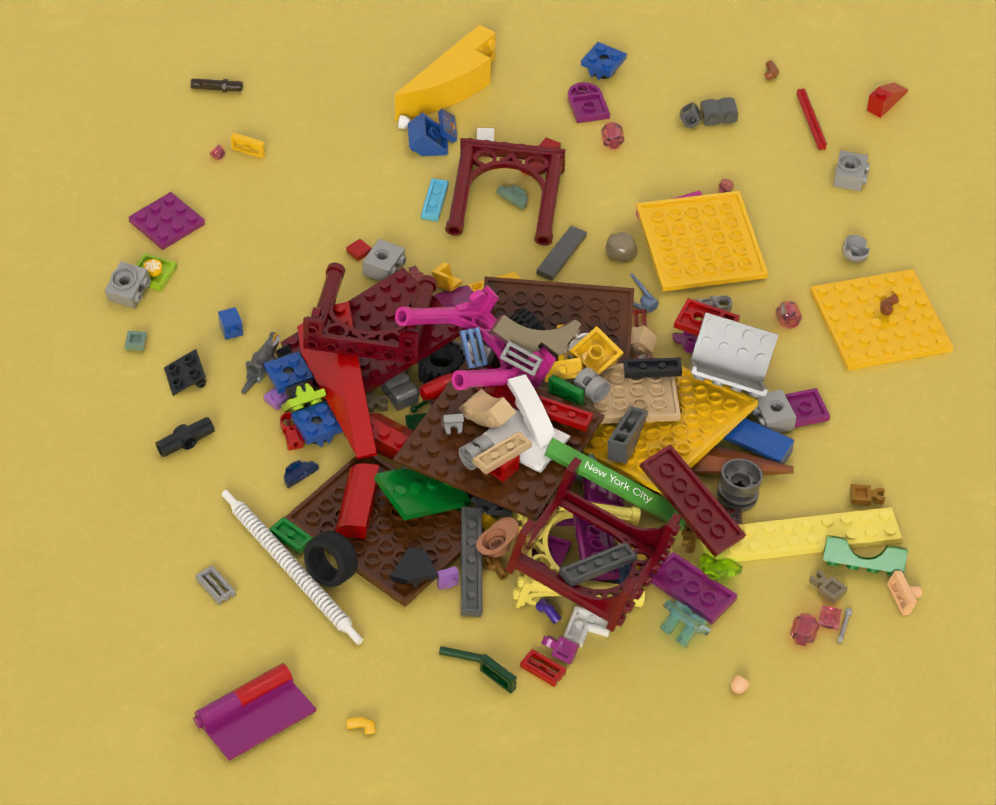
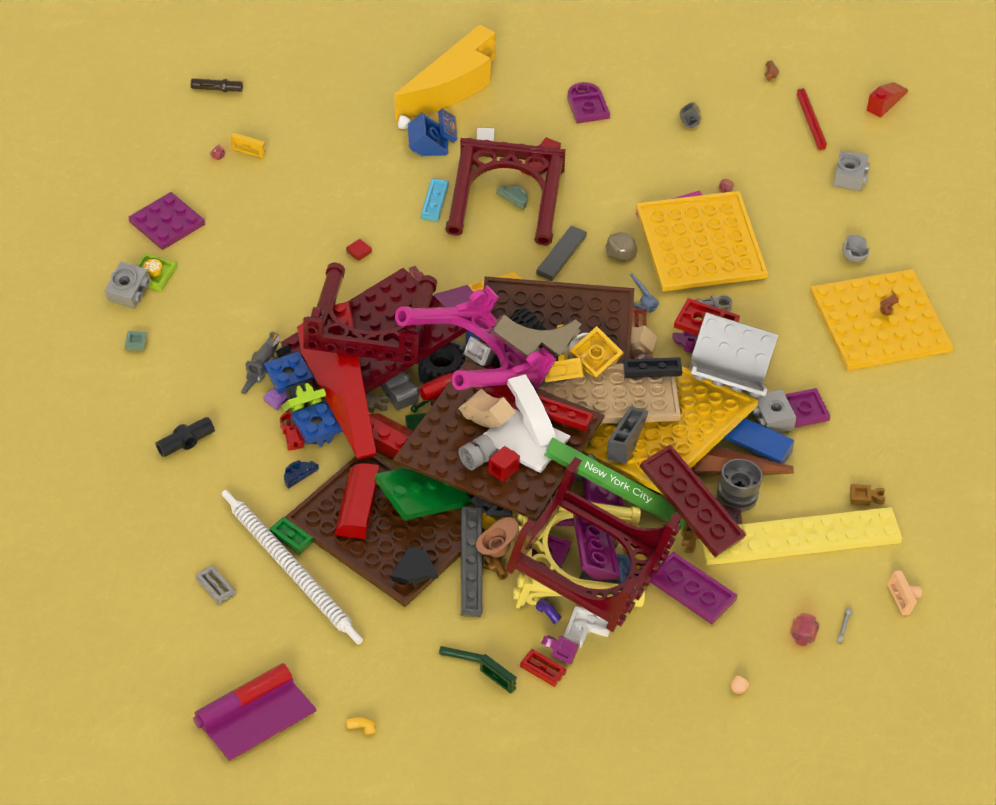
black hinge [164,349,206,396] -> none
blue brick [218,307,243,340] -> none
black tyre [304,531,358,587] -> none
light grey brick [362,239,407,281] -> none
yellow panel [432,262,462,292] -> none
medium lavender plate [437,566,459,590] -> none
light grey tile [441,414,464,435] -> none
medium blue tile [459,327,488,369] -> none
tan tile [473,431,532,475] -> none
light grey tile [500,341,544,377] -> none
green plate [548,375,584,406] -> none
dark grey tile [558,542,637,587] -> none
light grey wheel [574,367,611,403] -> none
blue piece [581,42,627,80] -> none
clear pink head [601,122,625,149] -> none
clear light blue plate [659,599,711,648] -> none
clear neon green hinge [698,553,743,581] -> none
dark grey brick [700,97,738,126] -> none
head [775,301,802,329] -> none
dark tan plate [809,570,848,604] -> none
clear pink plate [818,605,842,630] -> none
arch [823,535,908,576] -> none

